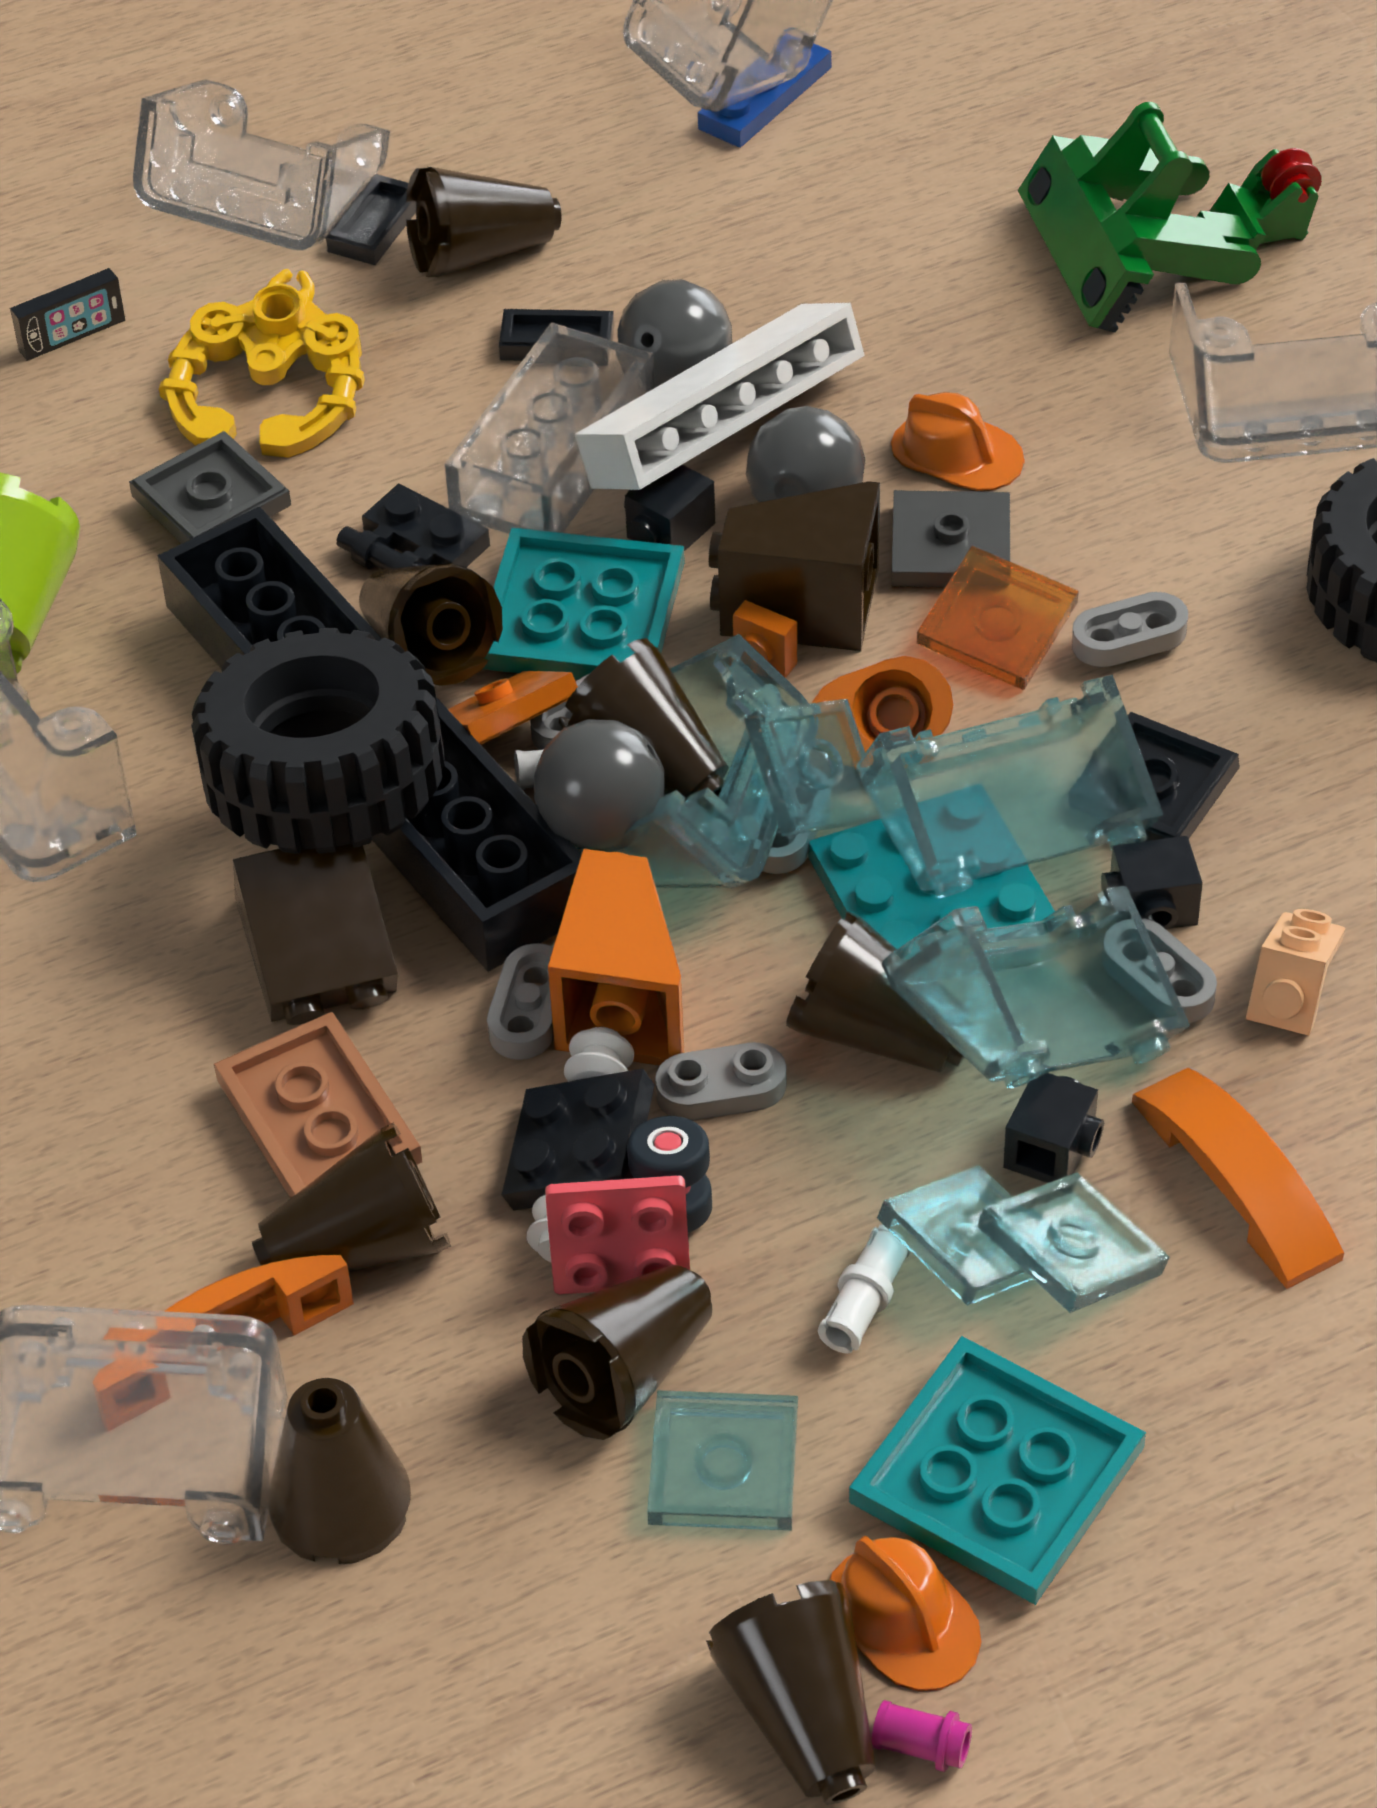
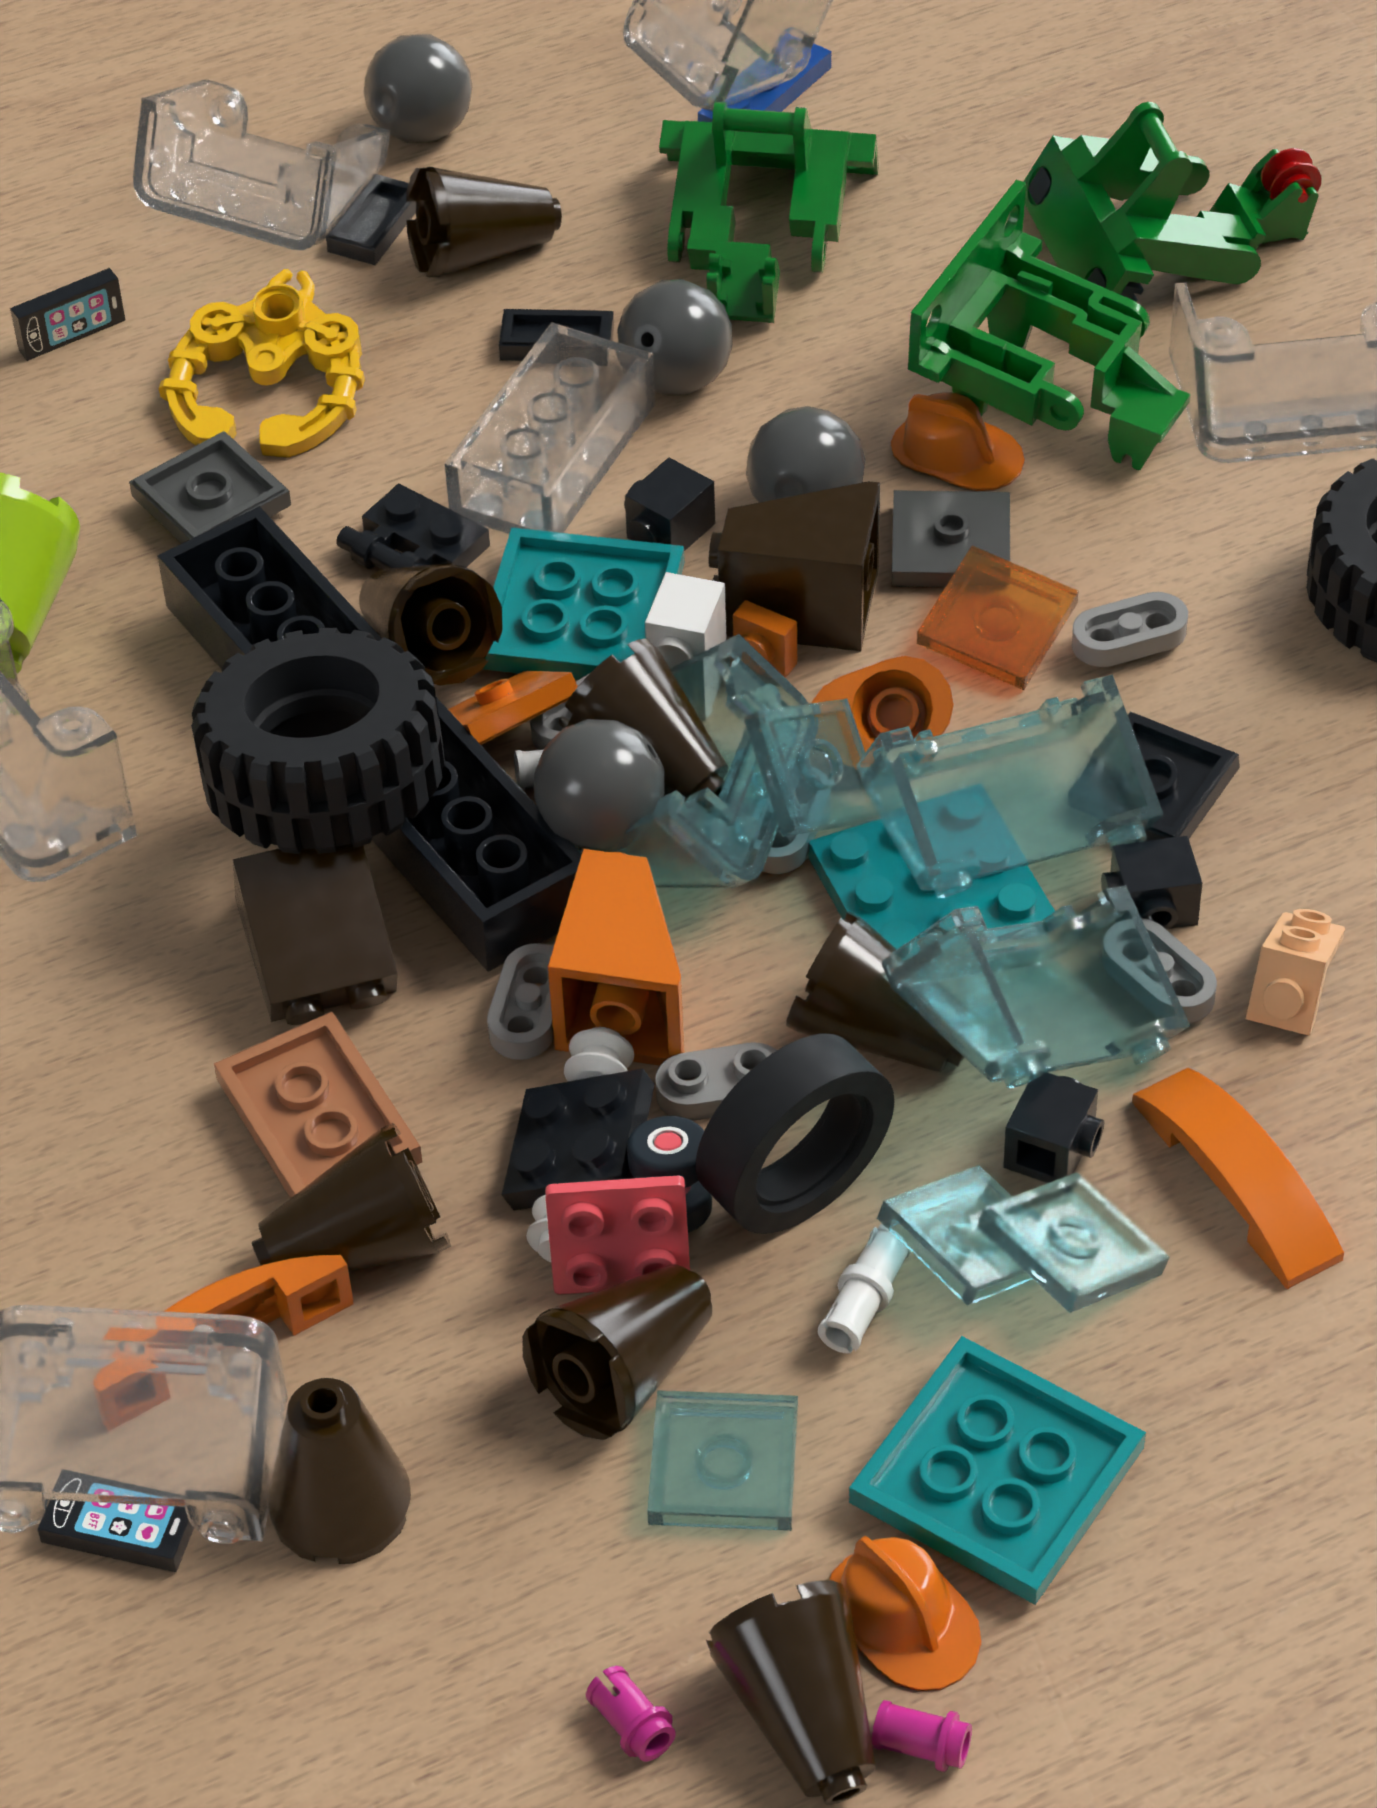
white brick [575,303,865,490] -> none
none -> tile [37,1470,200,1572]
none -> dark grey piece [364,34,473,143]
none -> dark pink pin [586,1665,676,1762]
none -> white brick [645,572,727,719]
none -> green container [659,102,879,323]
none -> black tyre [696,1034,894,1234]
none -> green container [908,179,1191,470]

